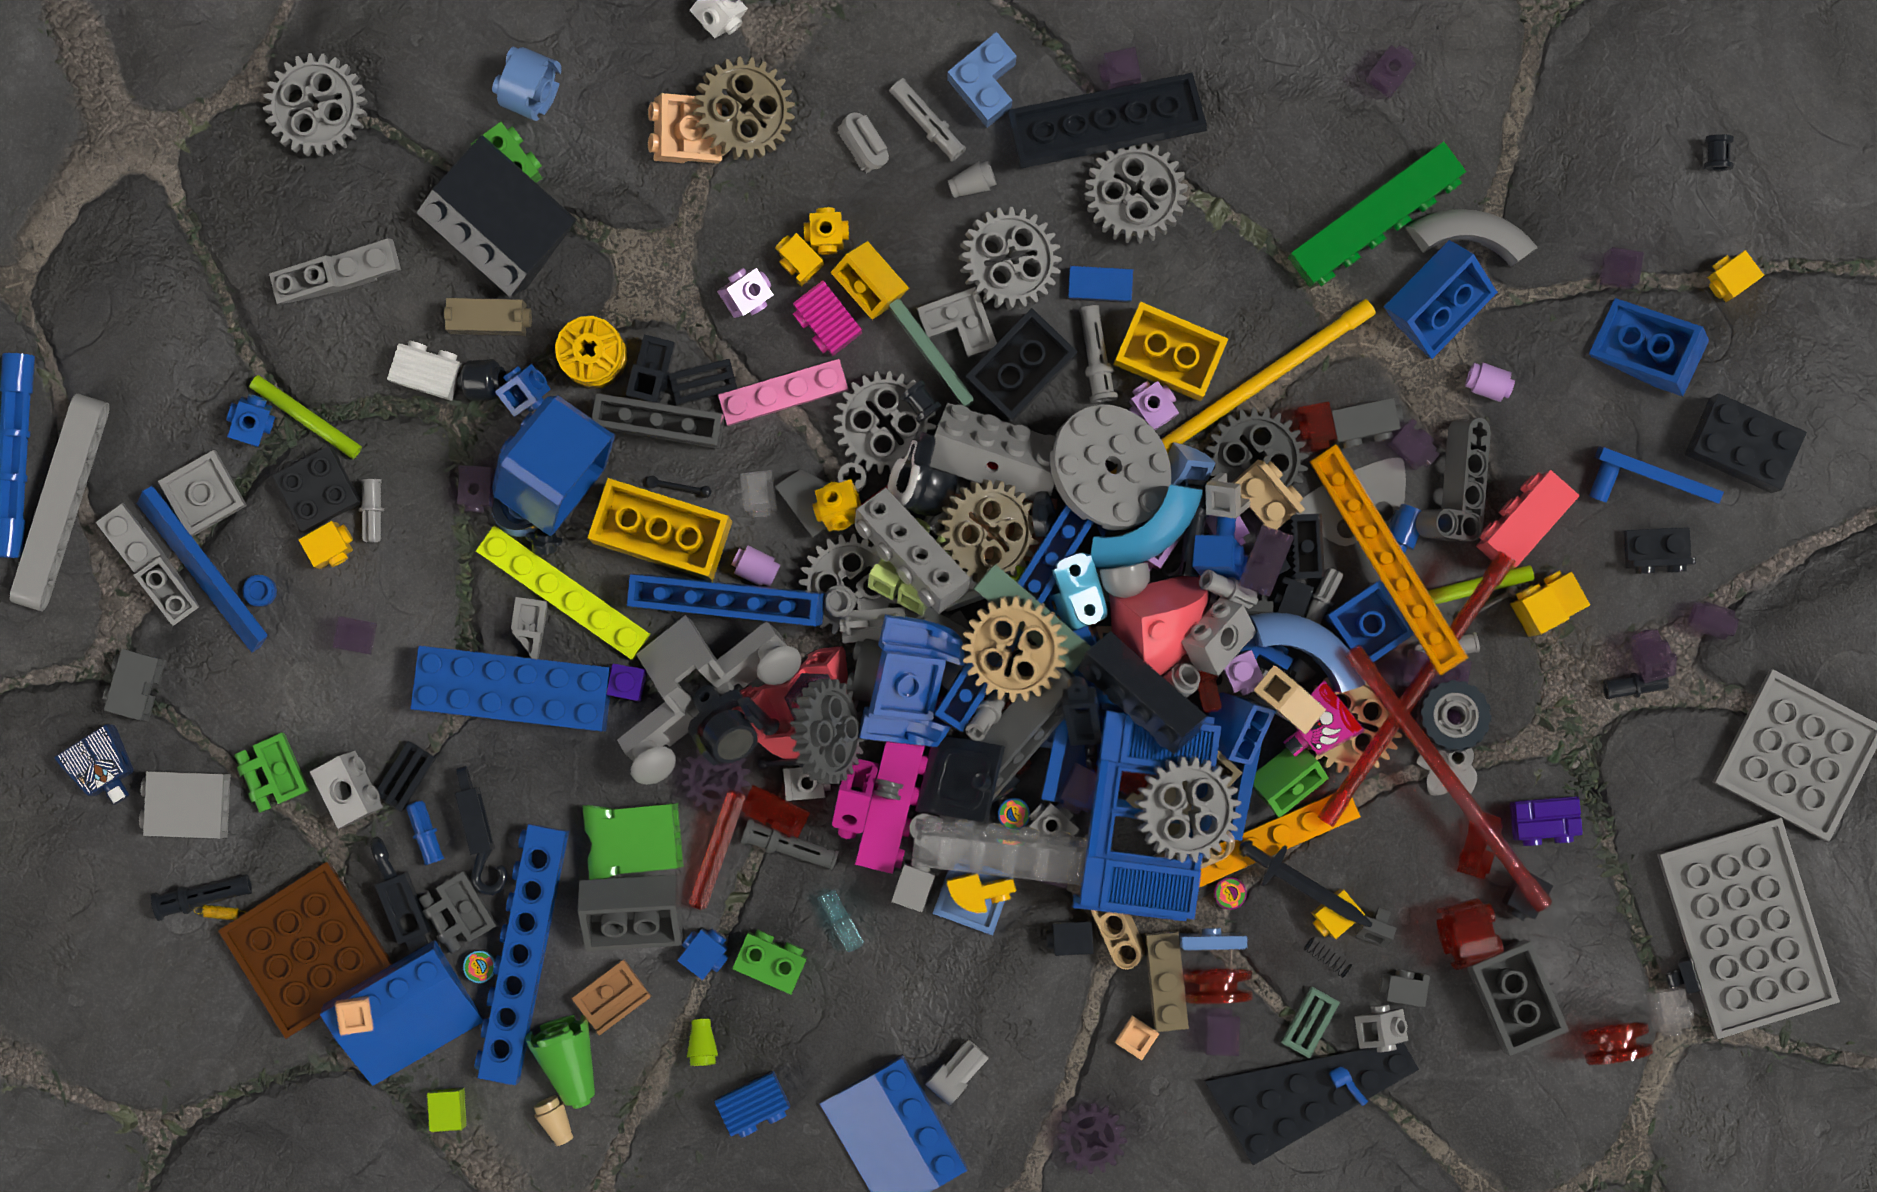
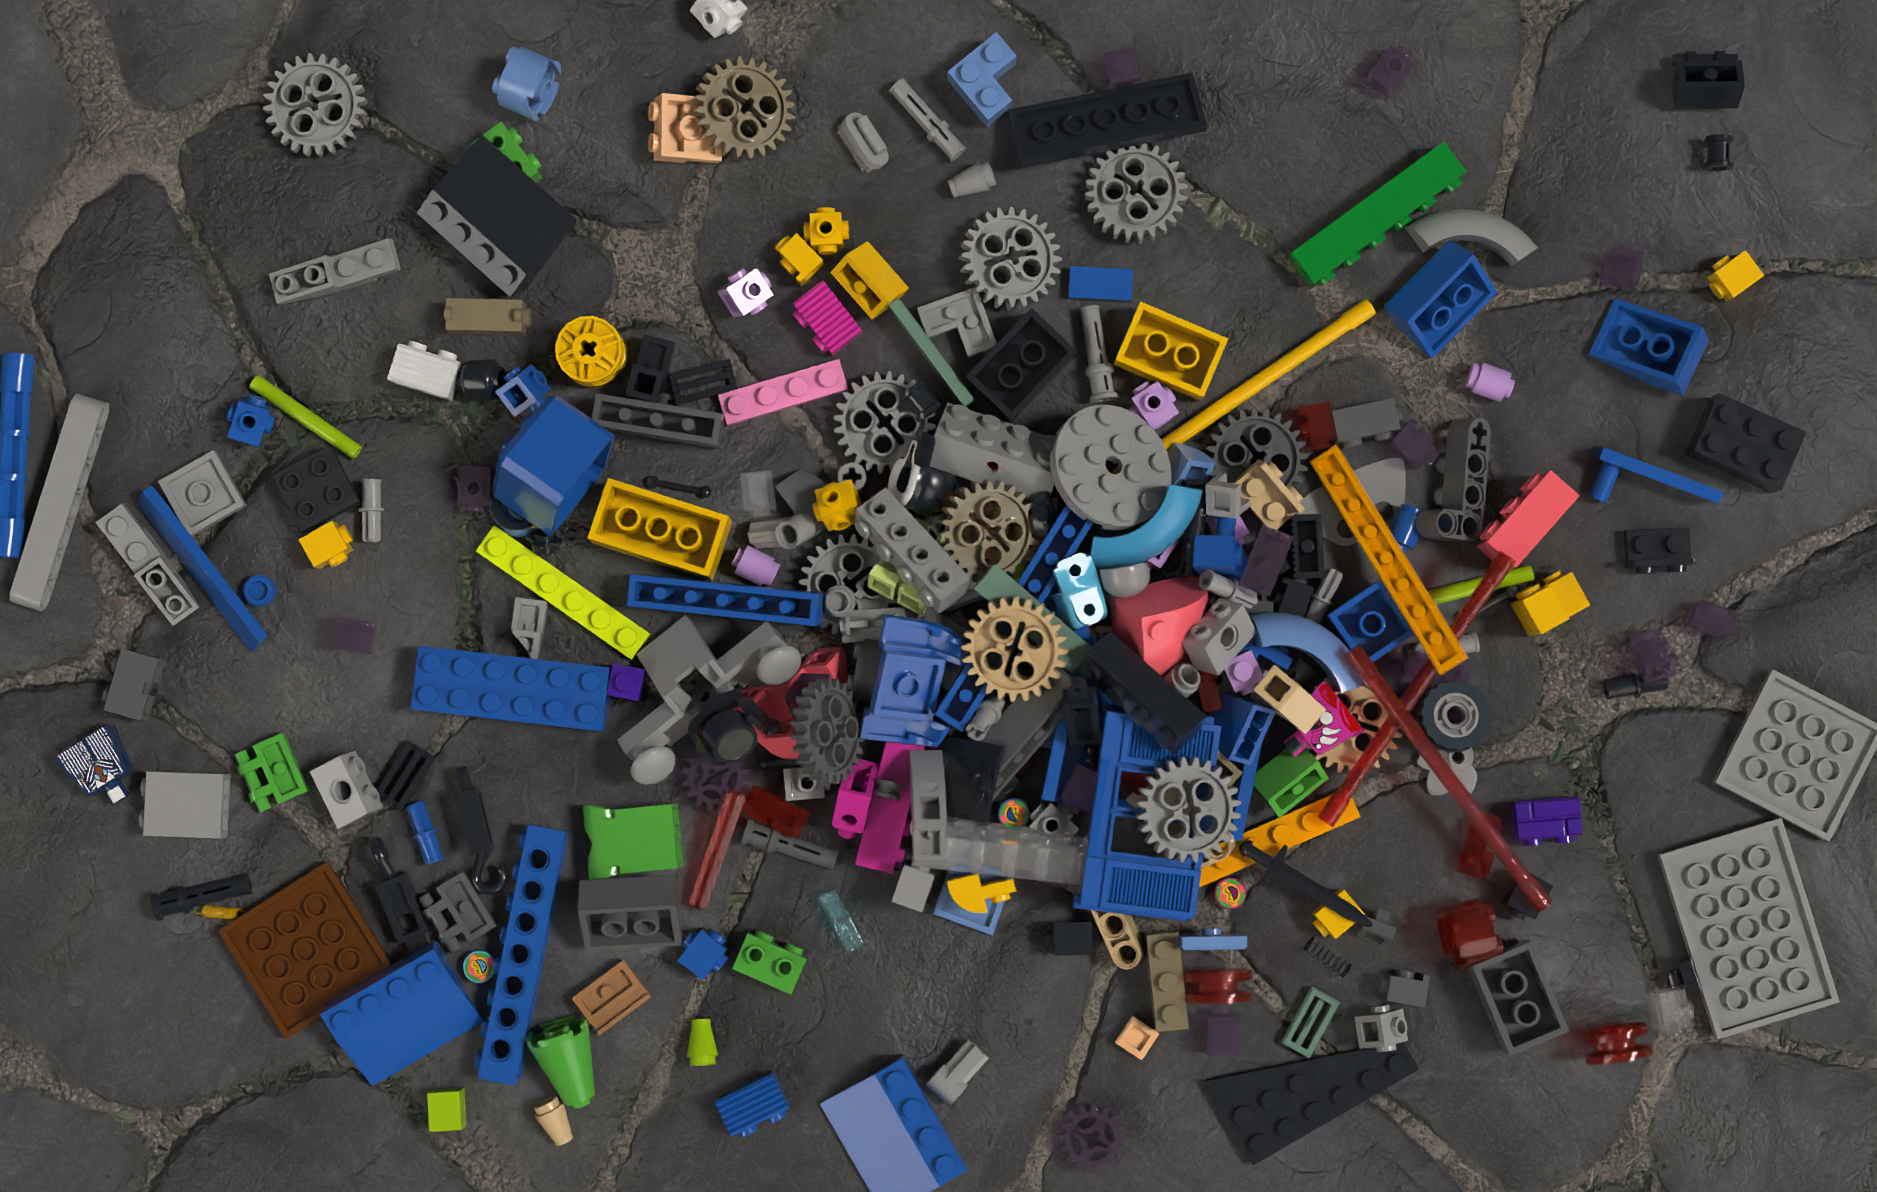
light nougat tile [335,996,374,1035] -> none
blue hand [1329,1067,1368,1106] -> none
none -> light grey piece [747,513,816,549]
none -> light grey slope [909,750,947,866]
none -> black brick [1672,51,1745,109]

